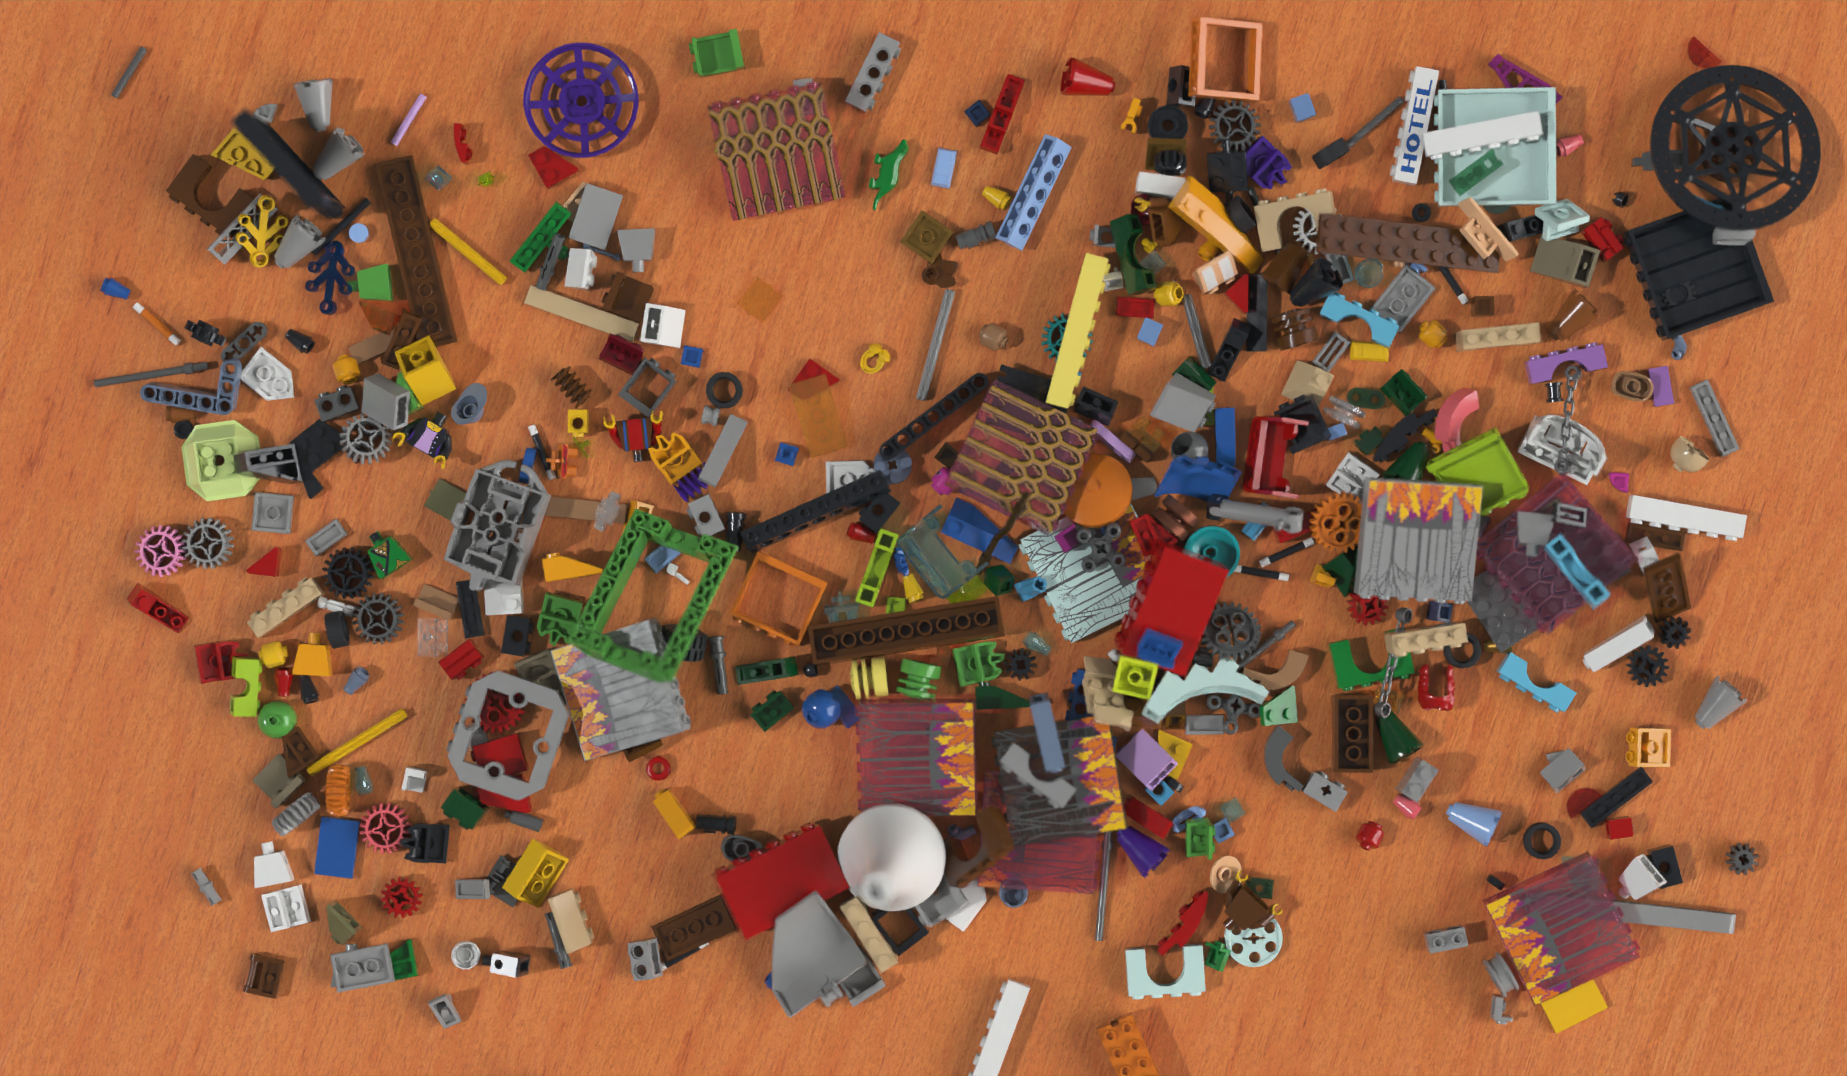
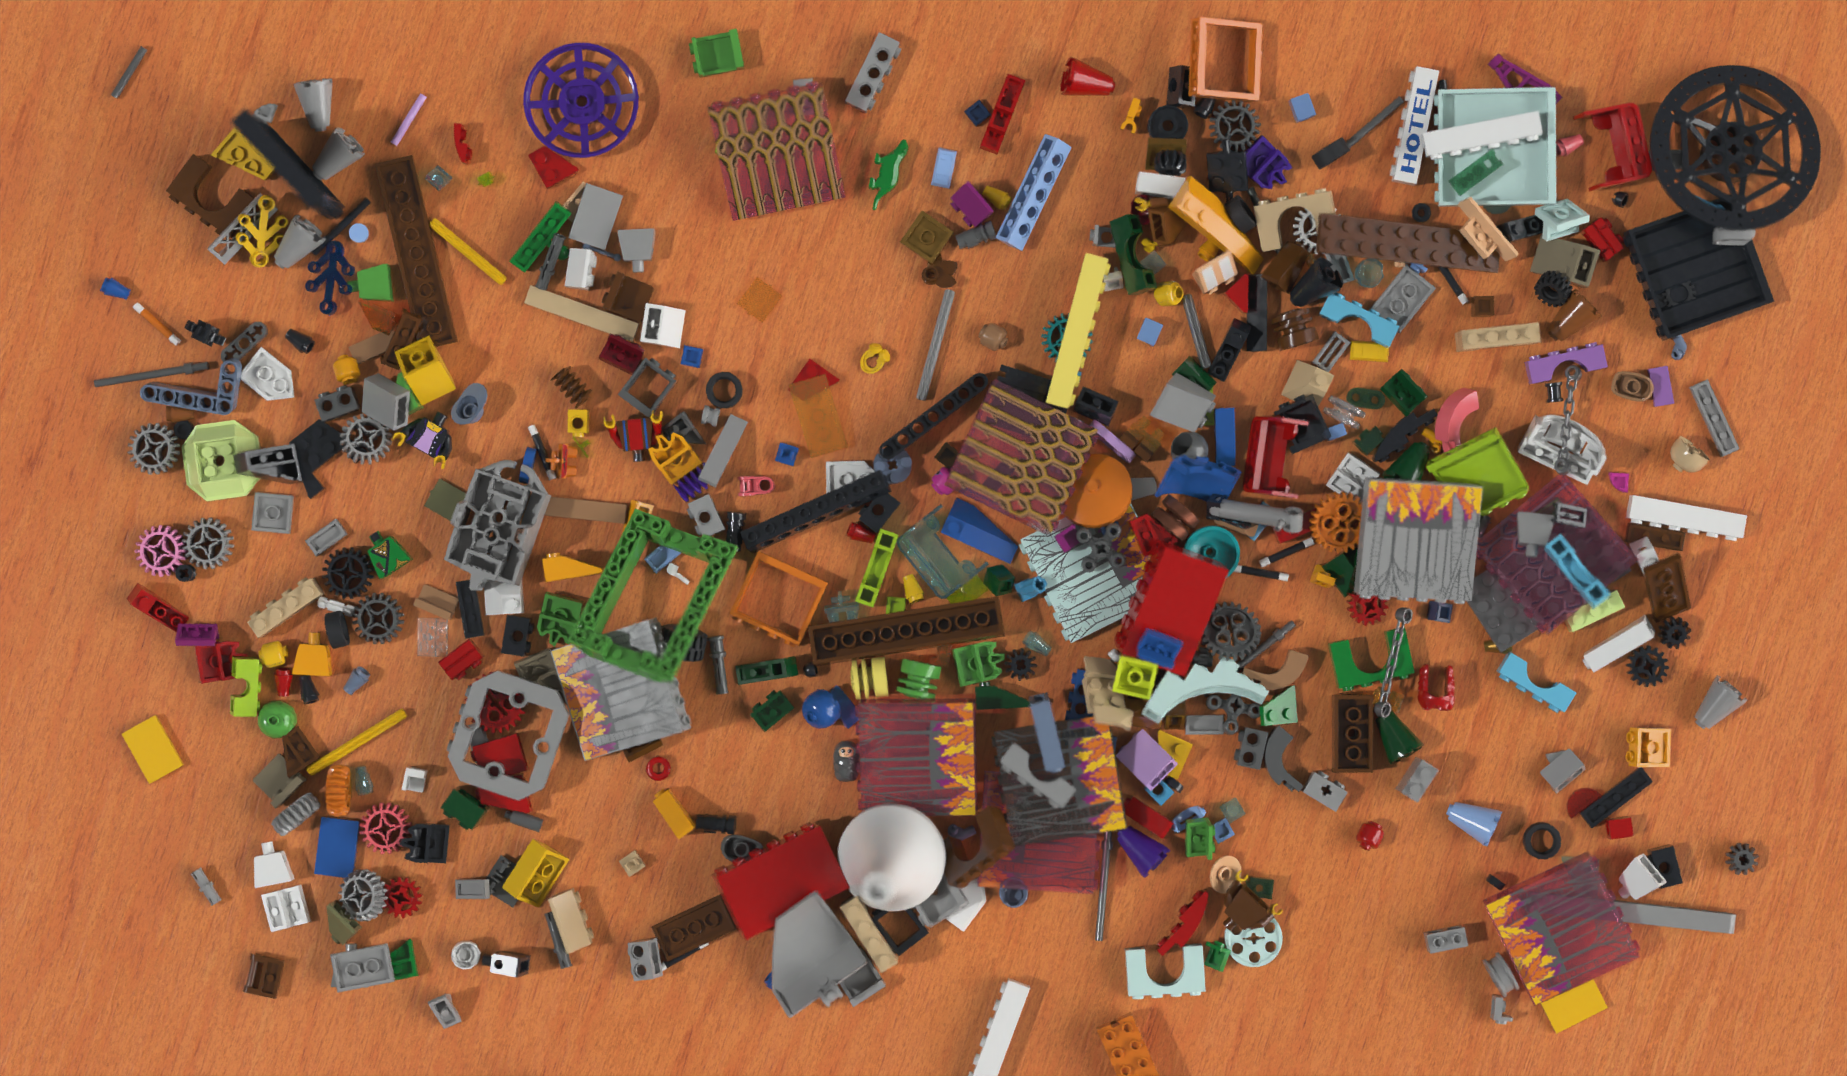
red slope [246,547,282,577] -> none
clear gear [594,491,621,532] -> none
blue gear [893,547,909,577] -> none
dark brown bar [974,491,1030,575] -> none
red tile [1115,297,1155,319] -> none
tan brick [1384,621,1468,657] -> none
coral cone [1392,794,1422,820] -> none
light orange head [1419,320,1448,348] -> none
black tyre [1443,633,1481,668] -> none
clear red tile [1687,36,1722,69] -> none
none -> yellow tile [122,715,184,784]
none -> light grey gear [128,423,180,475]
none -> black bush [175,565,197,582]
none -> magenta bracket [175,624,219,646]
none -> light grey gear [338,869,388,921]
none -> tan tile [619,850,646,877]
none -> dark grey slope [662,412,707,445]
none -> coral piece [737,476,775,496]
none -> dark grey piece [833,740,861,782]
none -> magenta slope [950,181,993,228]
none -> medium nougat slope [1214,518,1259,537]
none -> dark grey brick [1233,727,1268,770]
none -> black tyre [1534,271,1573,307]
none -> yellowish green arch [1561,590,1625,632]
none -> red windscreen [1573,103,1652,192]

